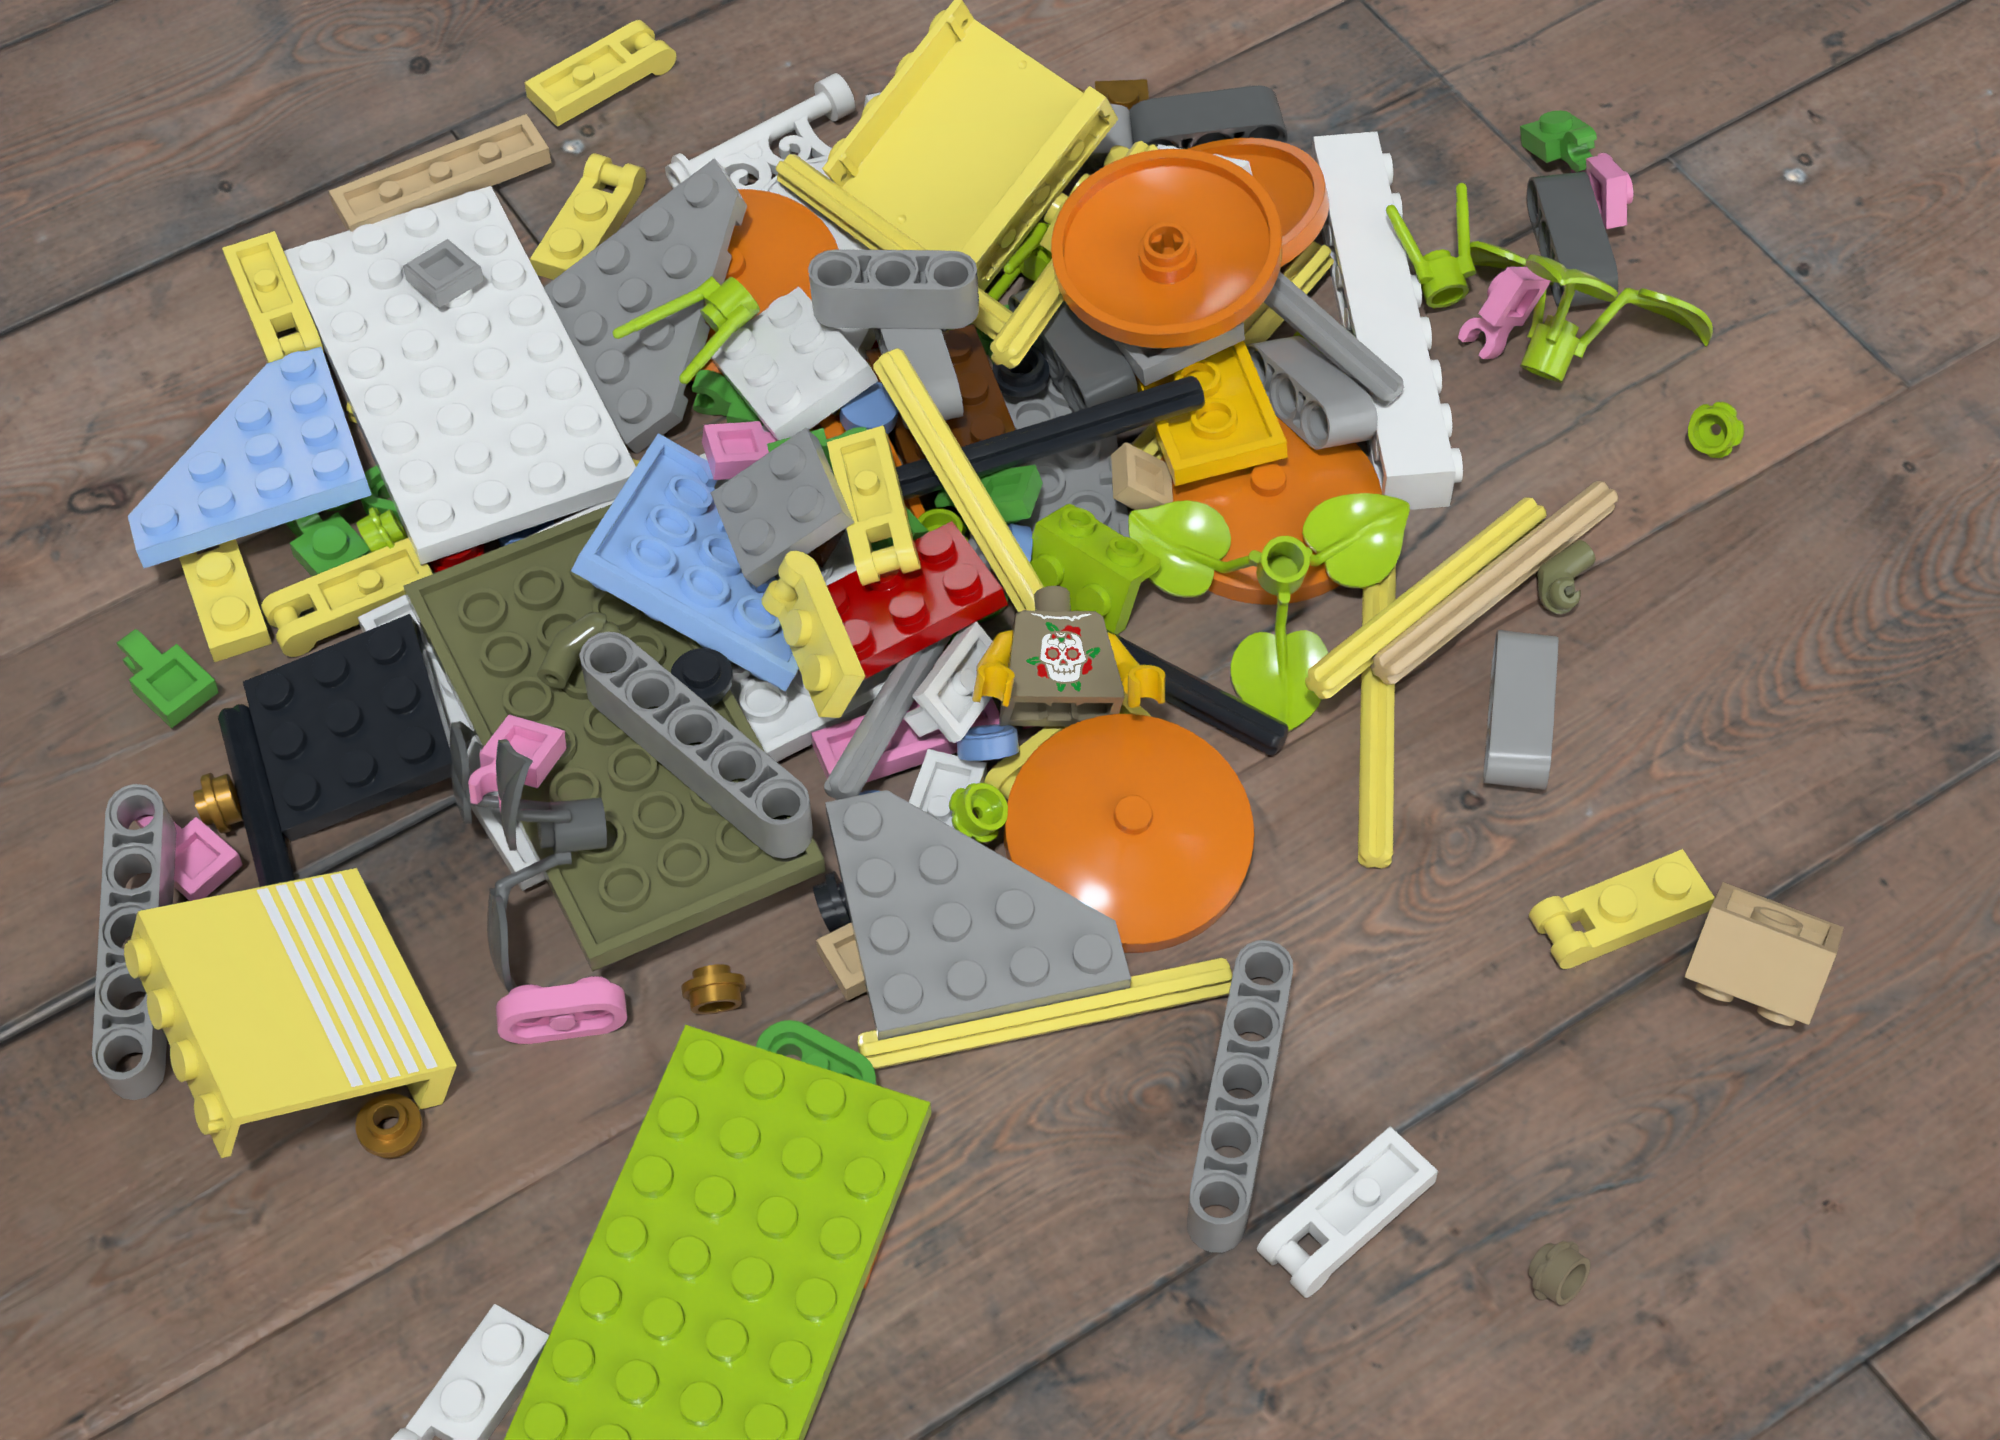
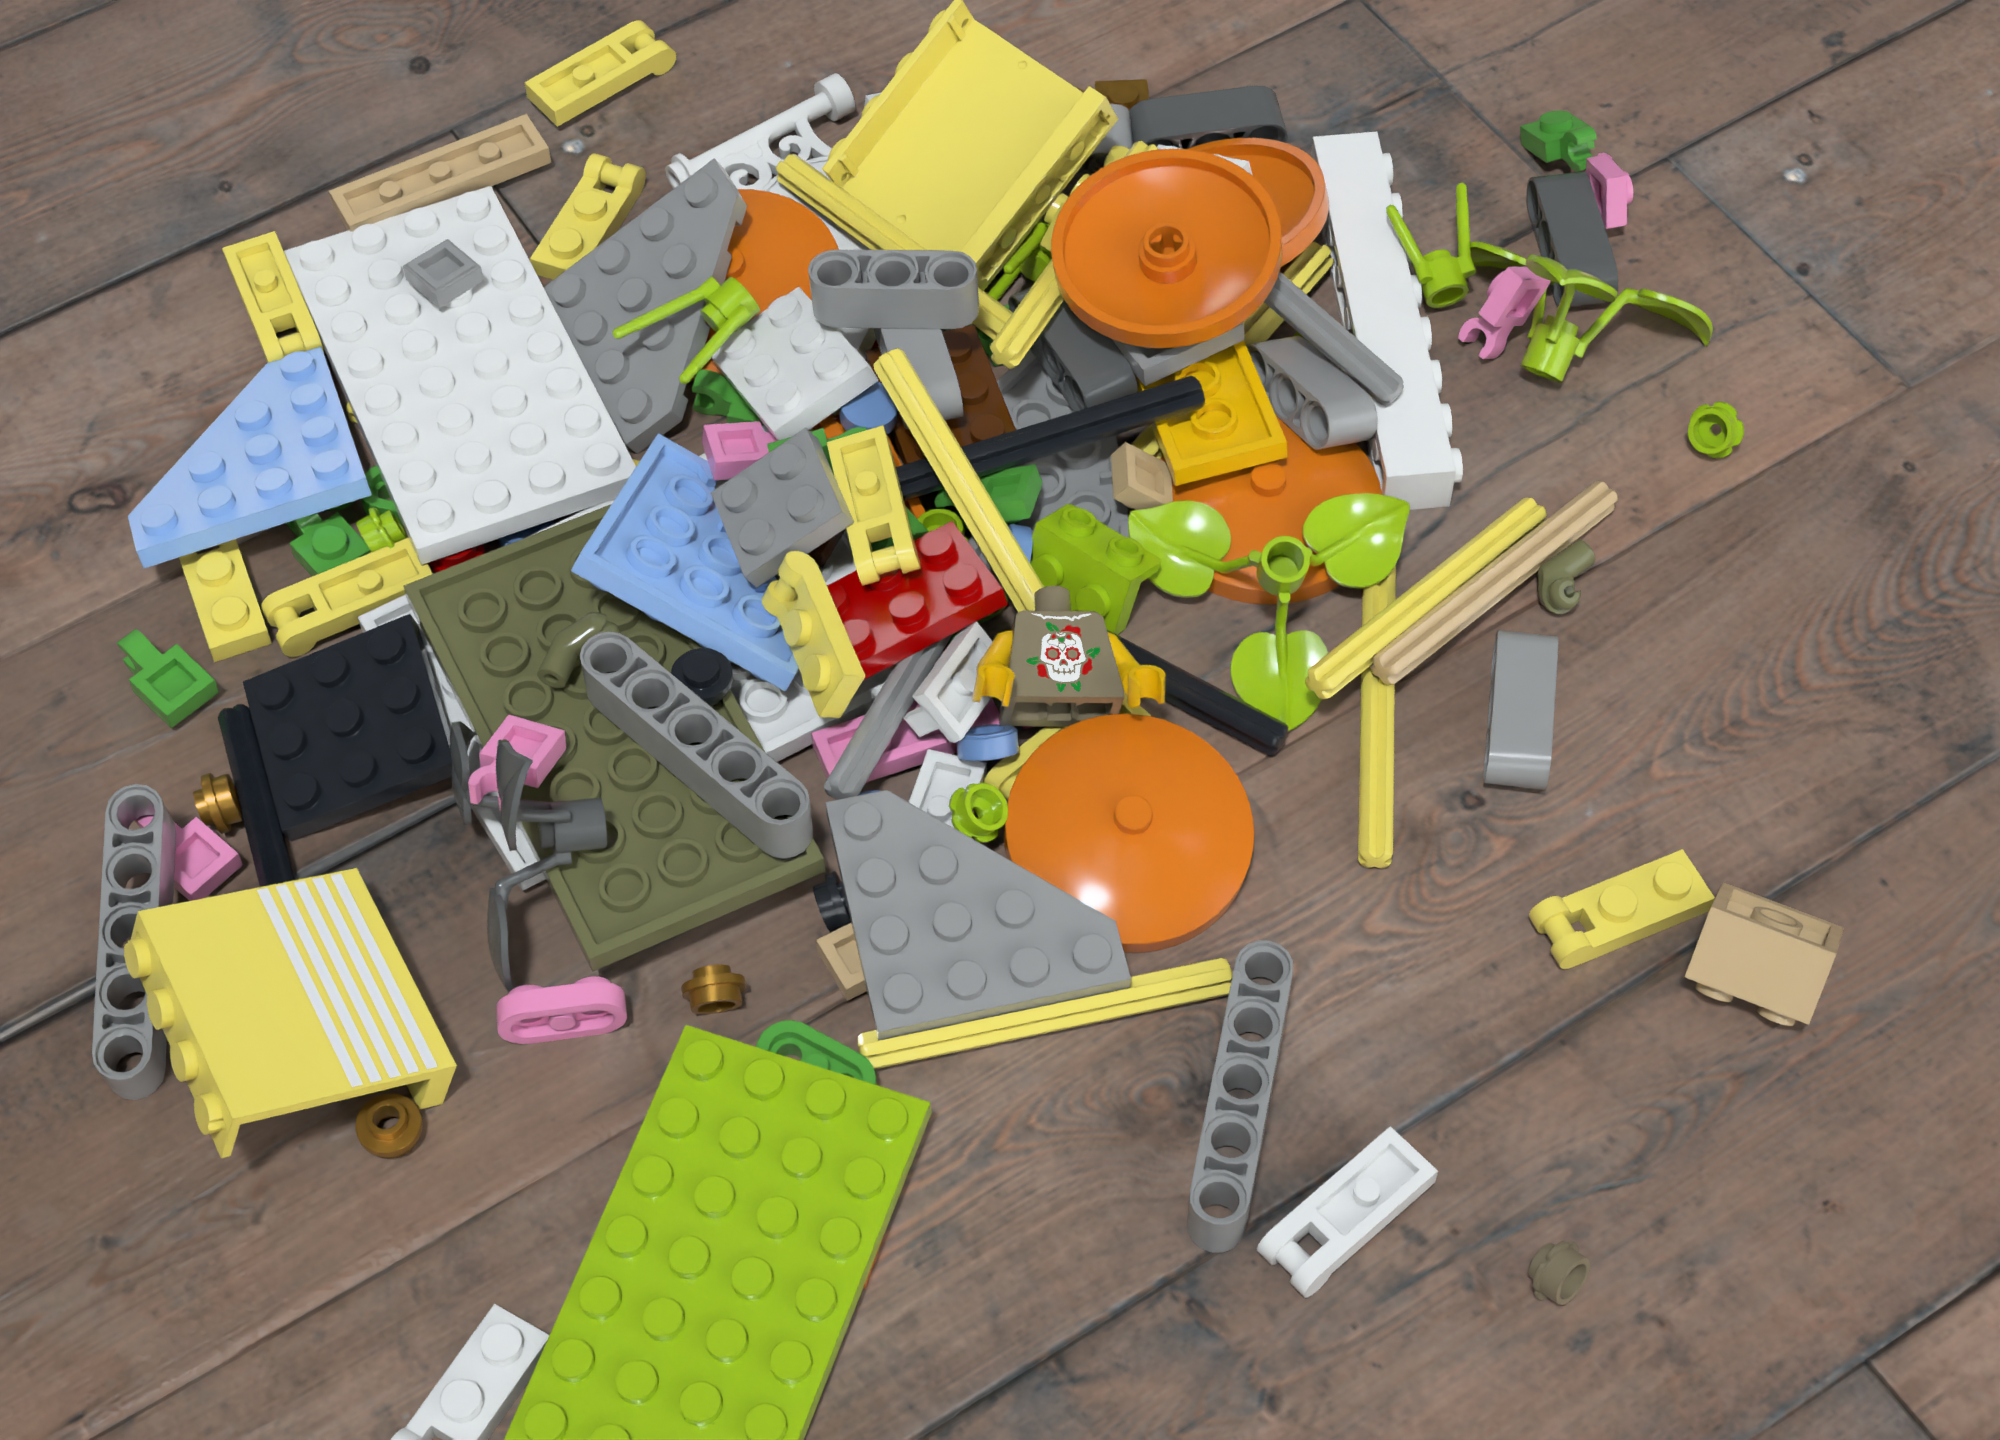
black plate [992,345,1049,397] -> none

